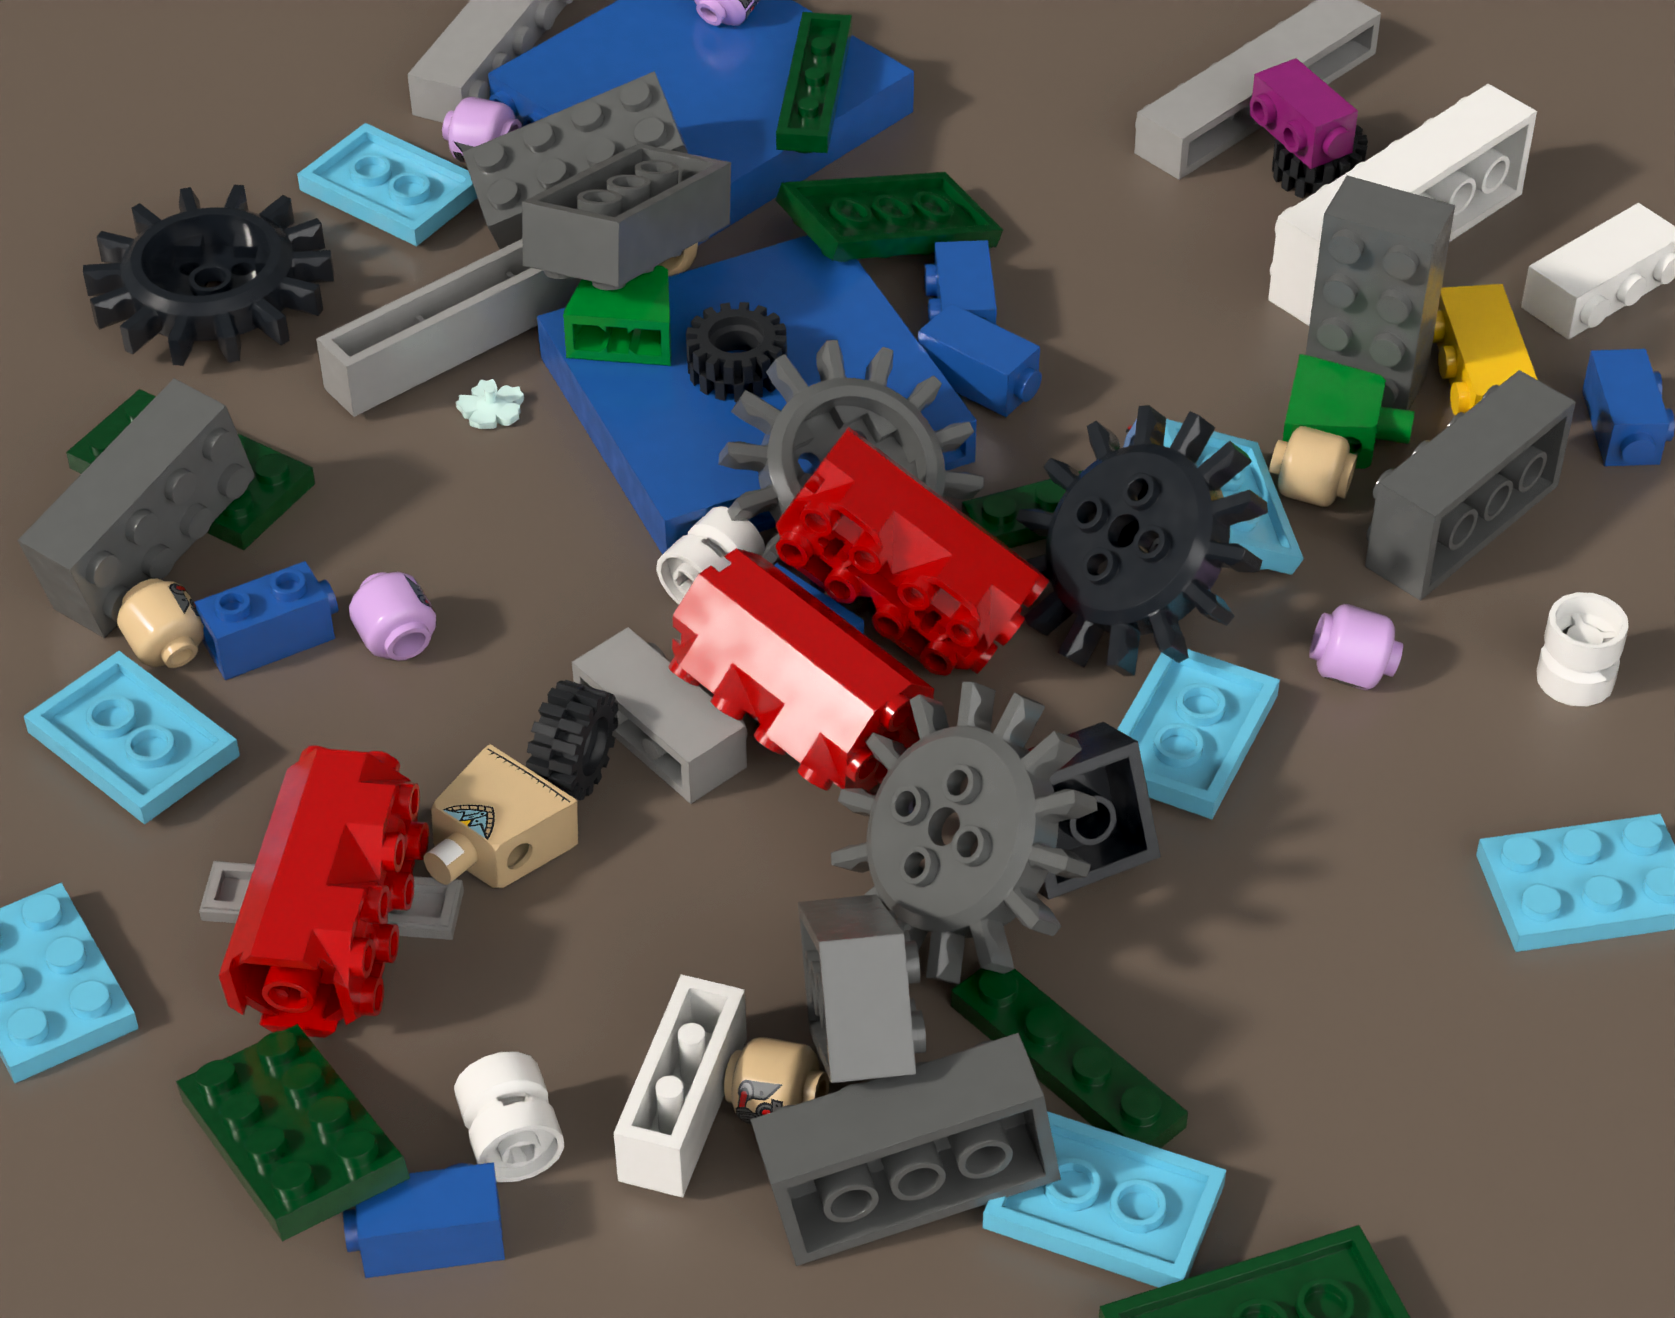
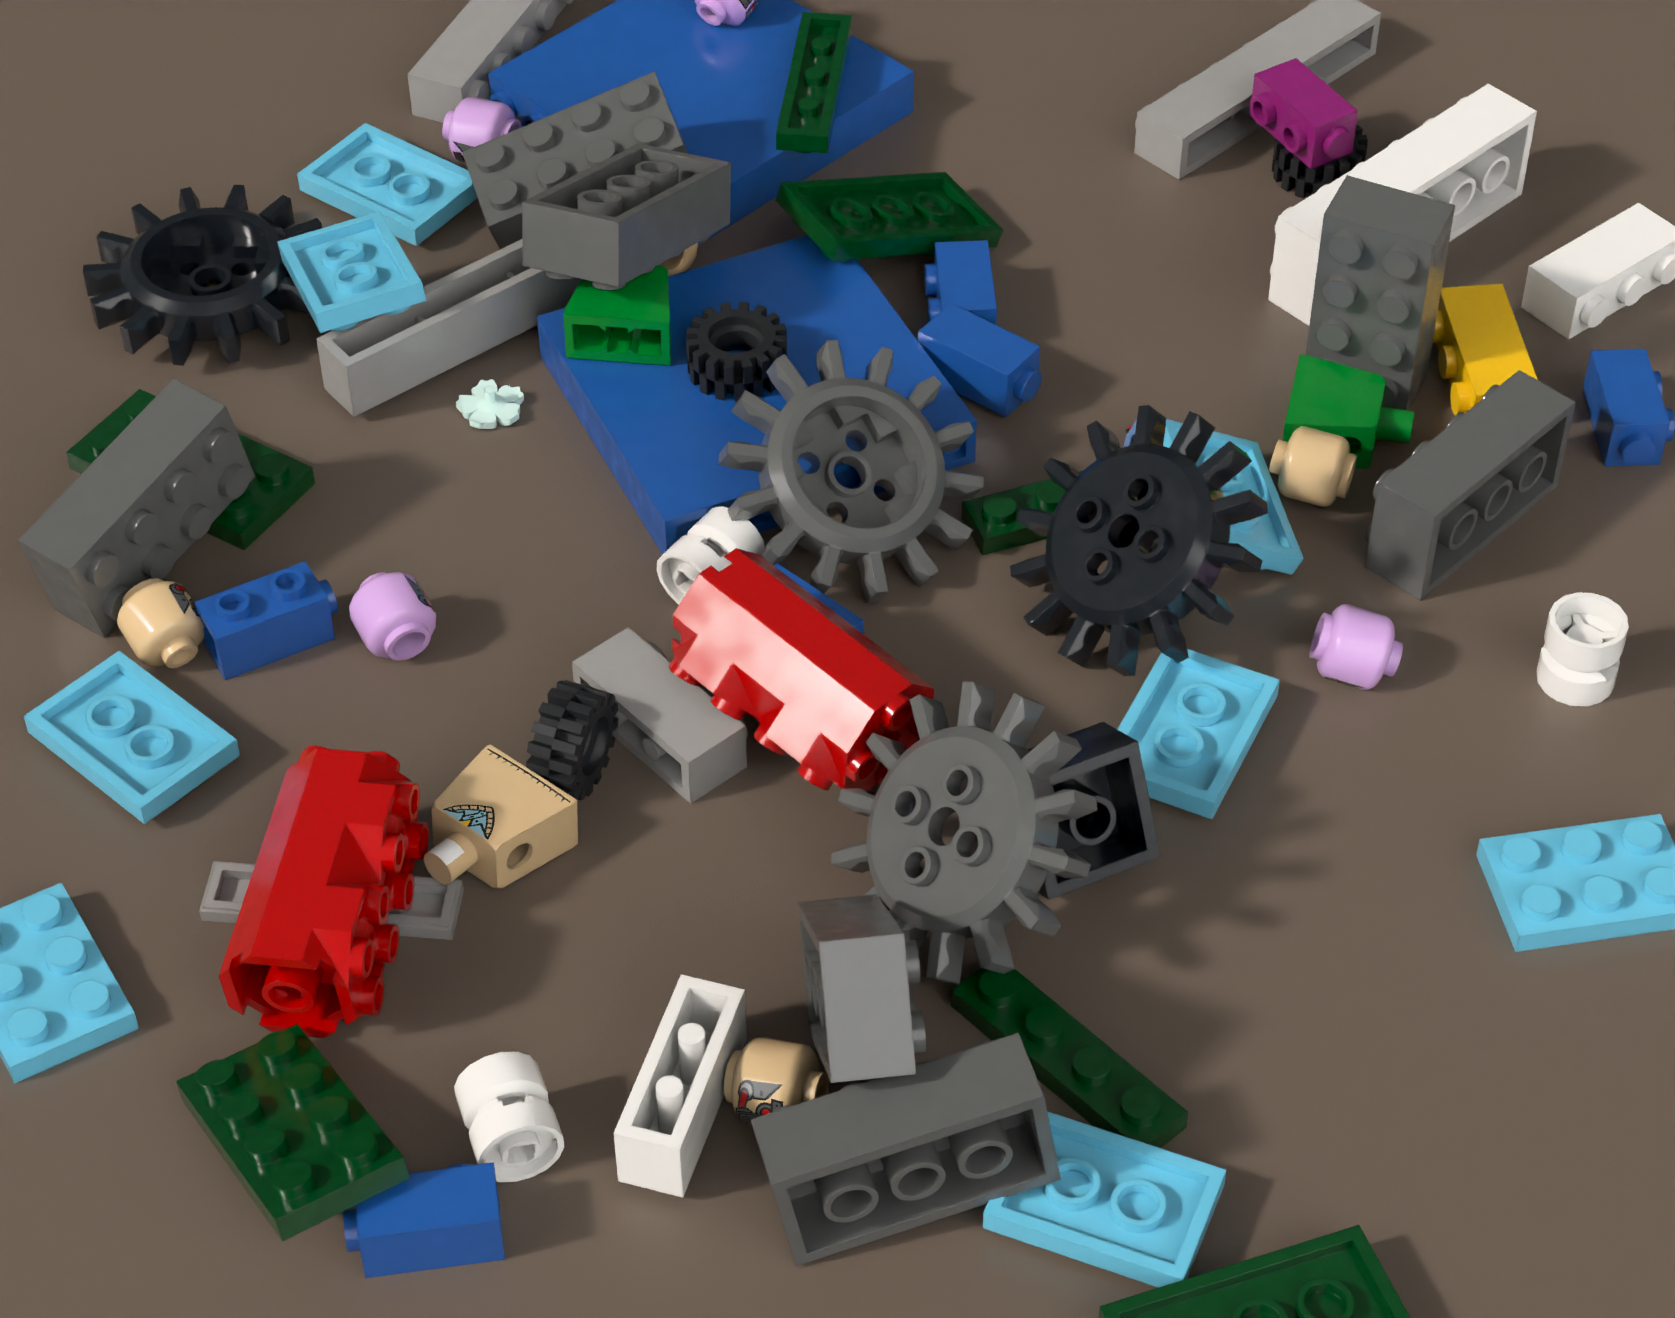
red brick [776,427,1049,676] -> none
none -> medium azure plate [277,211,426,333]

